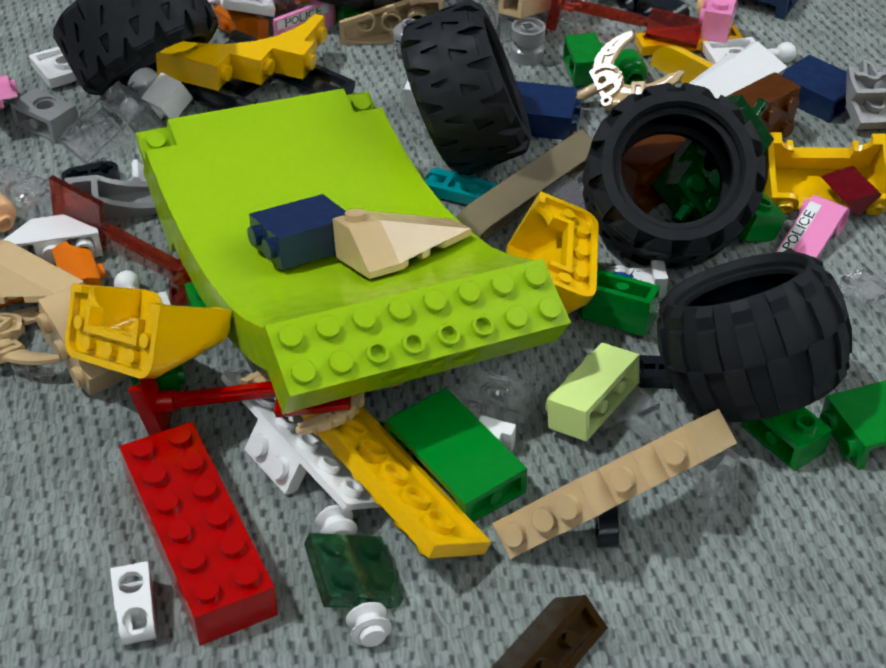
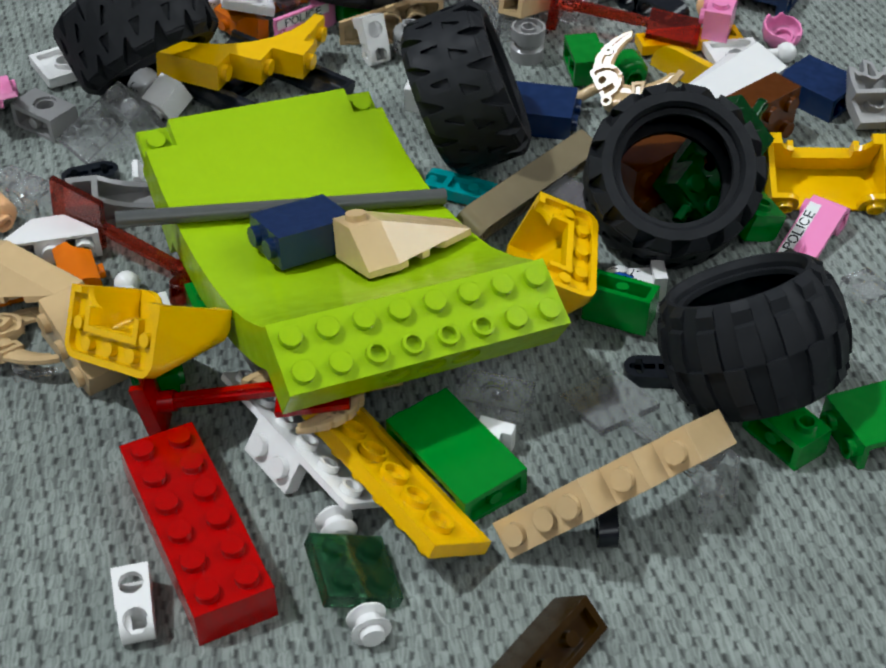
yellowish green brick [545,343,639,442] -> none
dark red slope [821,166,882,216] -> none
none -> dark grey piece [115,188,447,228]
none -> white leg [352,13,391,66]
none -> bright pink hair [762,12,803,48]

